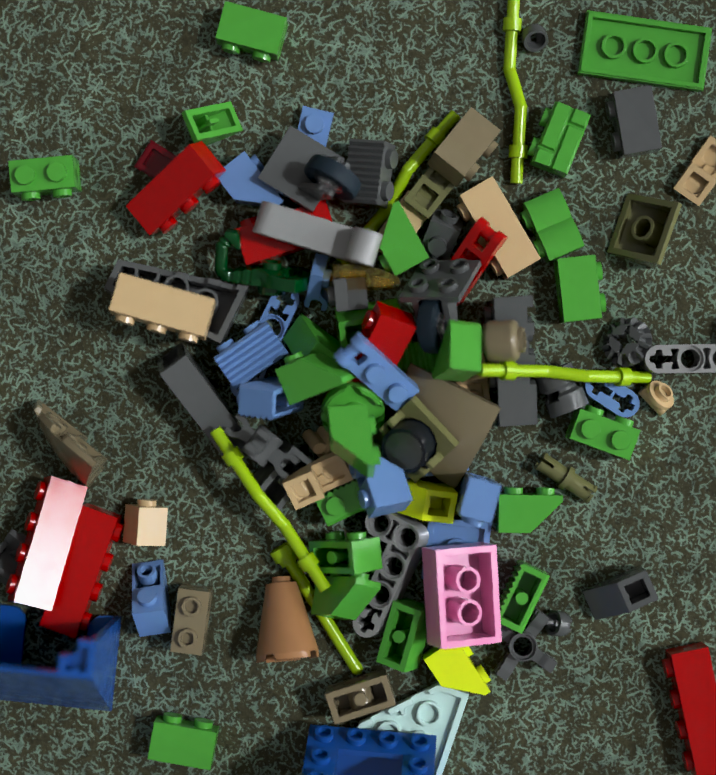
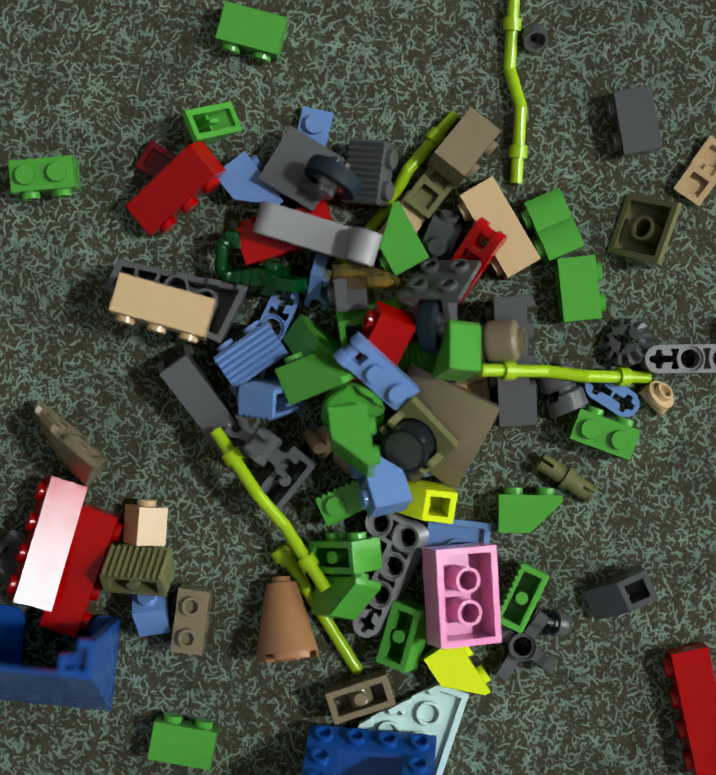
tan slope [282,452,354,510] -> none
medium blue brick [455,472,502,527] -> none
bright green brick [527,101,591,178] -> none
bright green tile [577,10,712,92] -> none
none -> olive brick [99,544,175,597]

